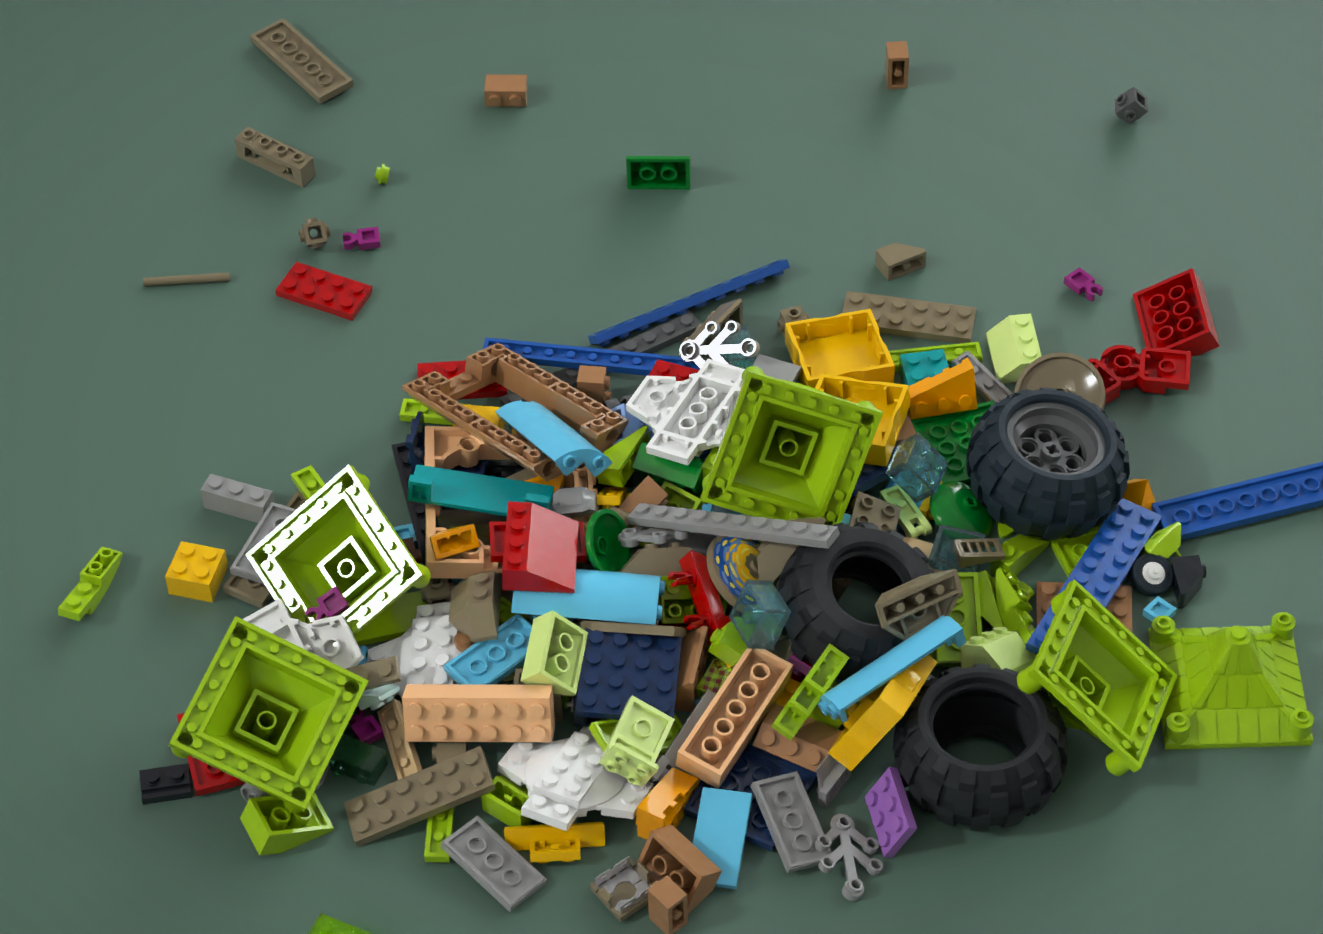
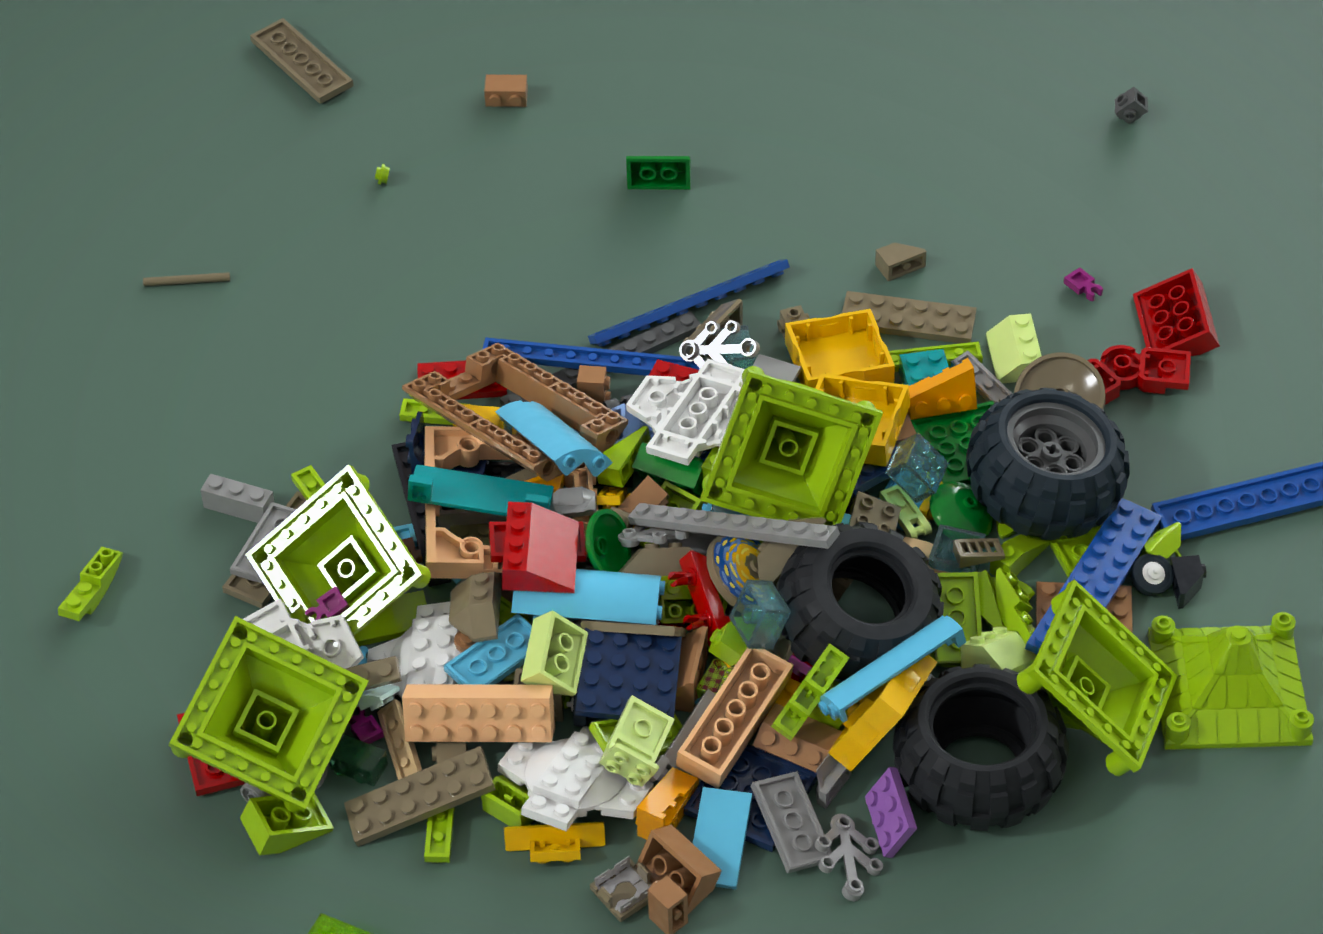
black plate [139,763,192,805] -> none
yellow brick [165,541,228,603] -> none
dark tan brick [234,126,316,188] -> none
red plate [275,262,373,321] -> none
dark tan brick [298,217,330,249] -> none
magenta plate [342,226,381,250] -> none
dark tan brick [421,578,454,604] -> none
light orange slope [429,524,480,560] -> none
light grey tile [440,815,547,912] -> none
dark tan wedge [875,569,963,641] -> none
medium nougat brick [885,41,909,89] -> none
light orange slope [1123,479,1156,511] -> none
medium azure plate [1142,596,1177,622] -> none

